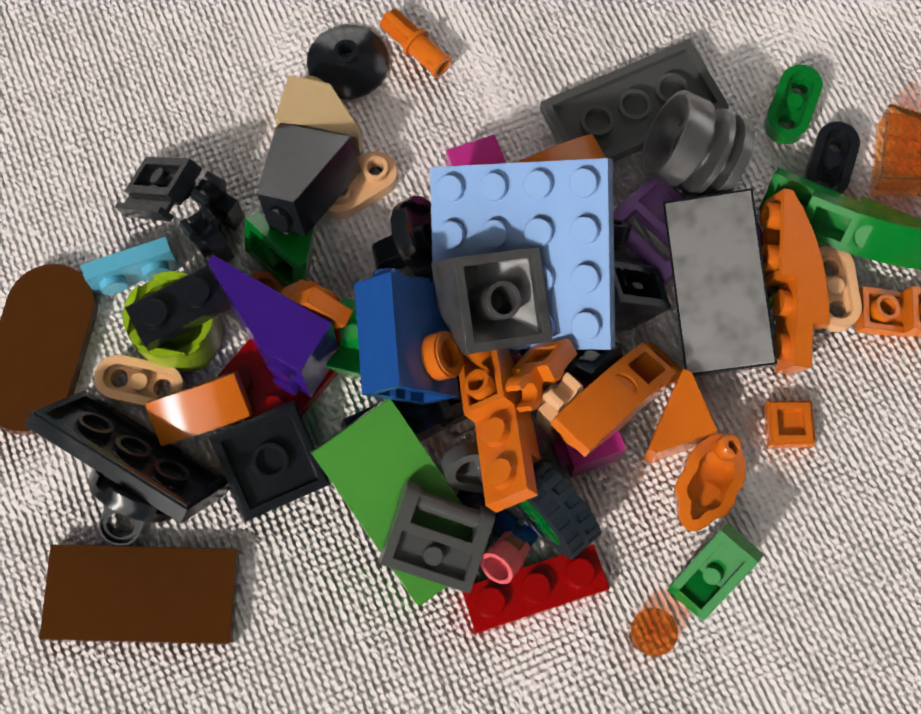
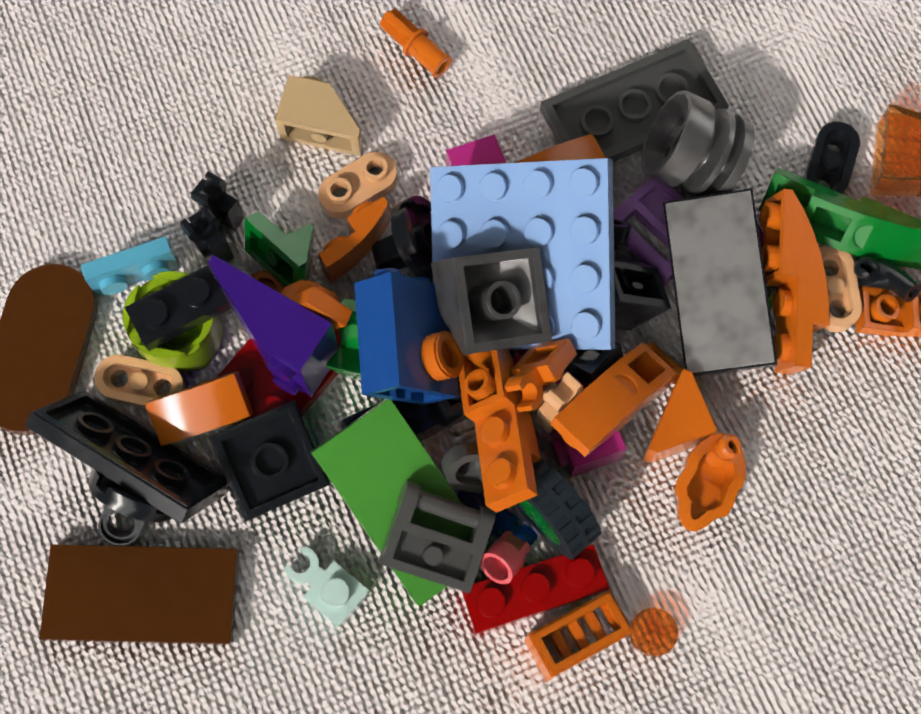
black plate [114,157,202,222] -> none
black slope [257,123,361,237] -> none
black dish [307,25,389,99] -> none
green slope [667,522,764,621] -> none
orange tile [763,401,816,448] -> none
green plate [764,65,823,145] -> none
none -> light aqua plate [284,546,370,629]
none -> orange slope [318,196,391,283]
none -> orange slope [524,590,634,682]
none -> black arm [853,256,921,302]

